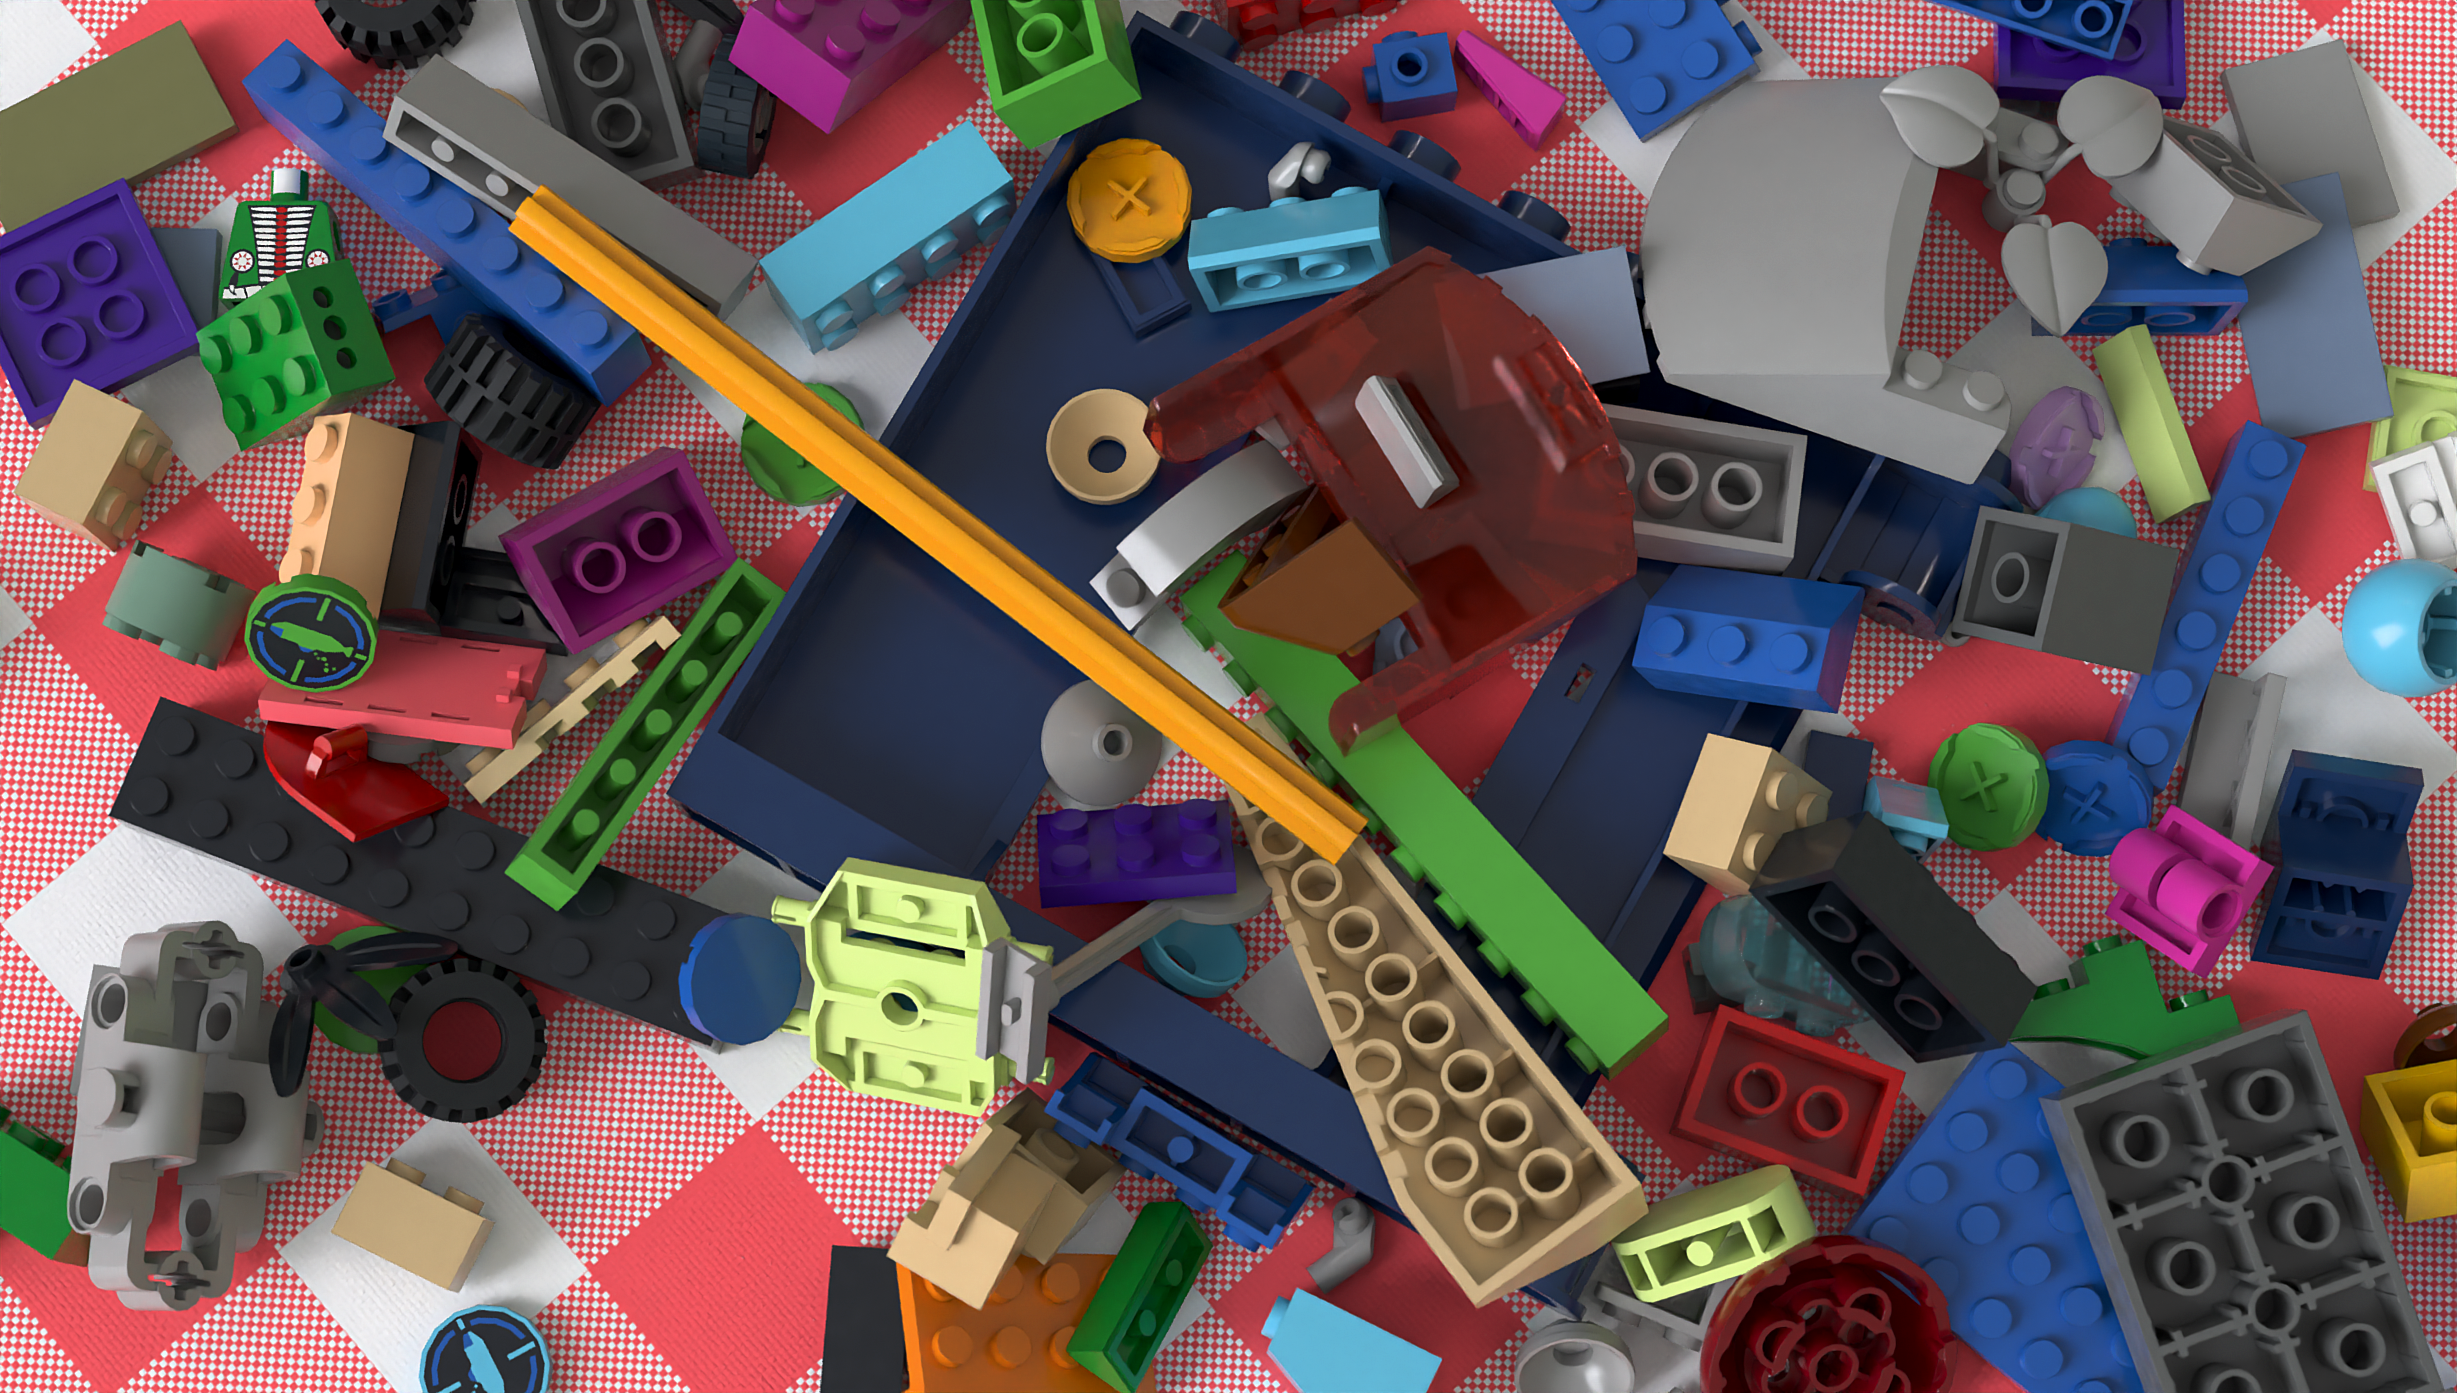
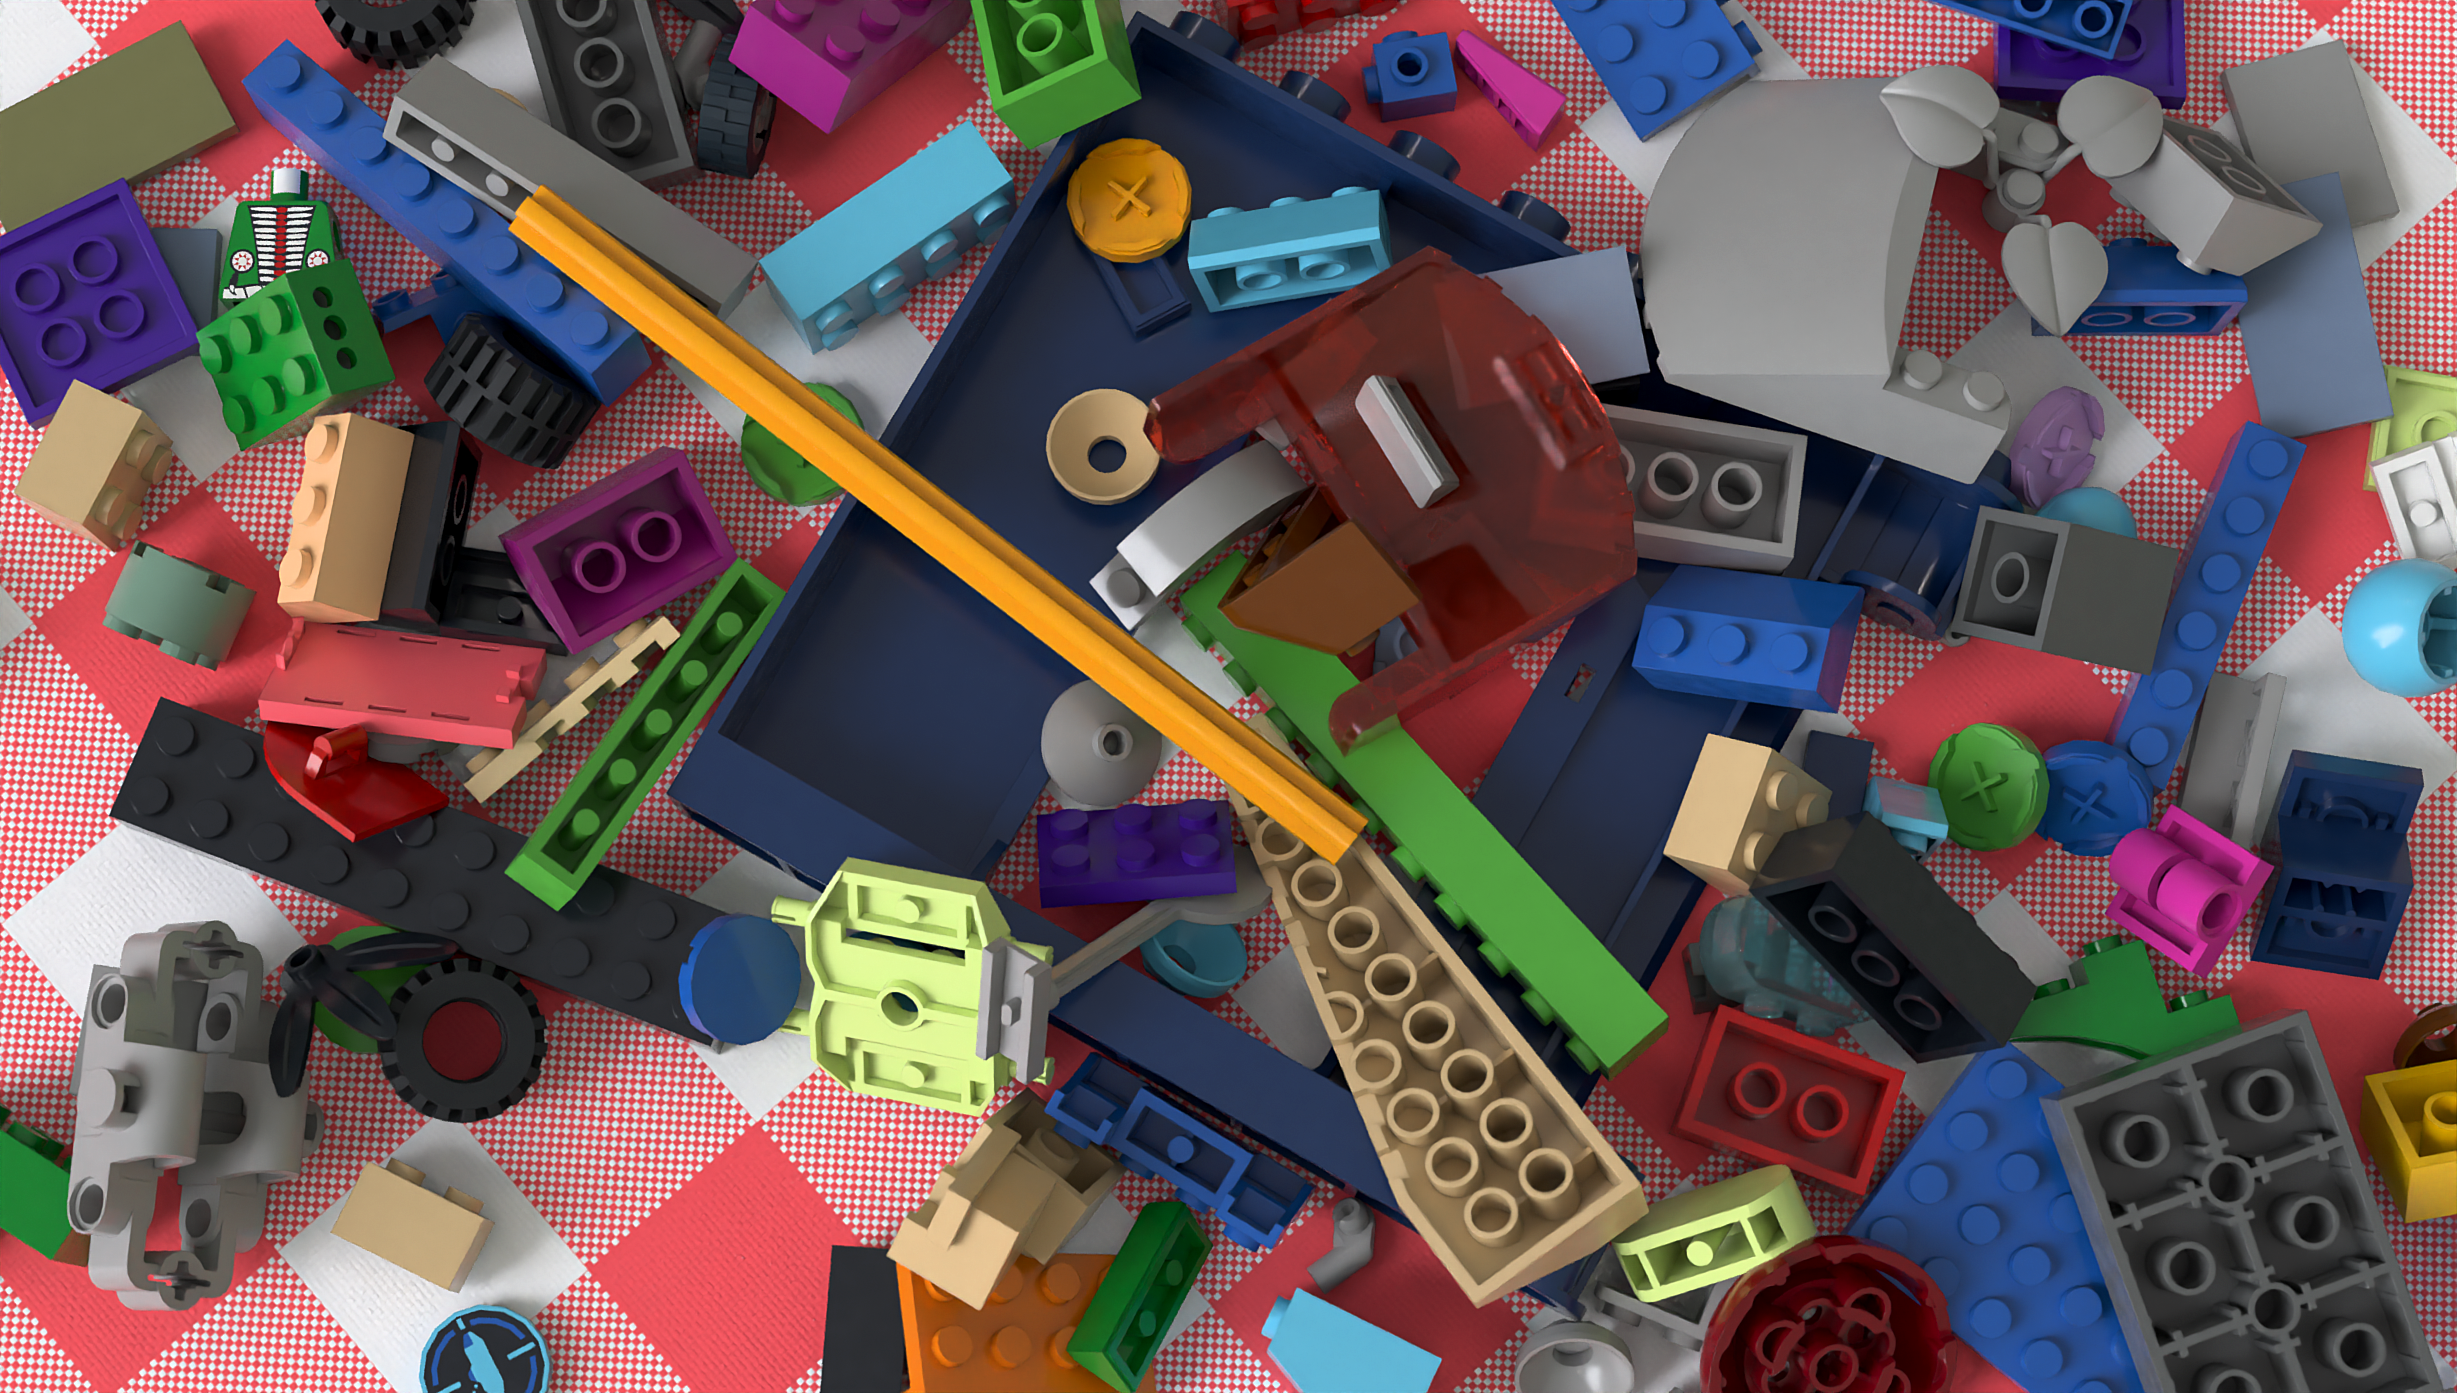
tile [244,574,379,693] -> none
light grey arm [1268,141,1332,202] -> none
yellowish green tile [2092,324,2211,524] -> none

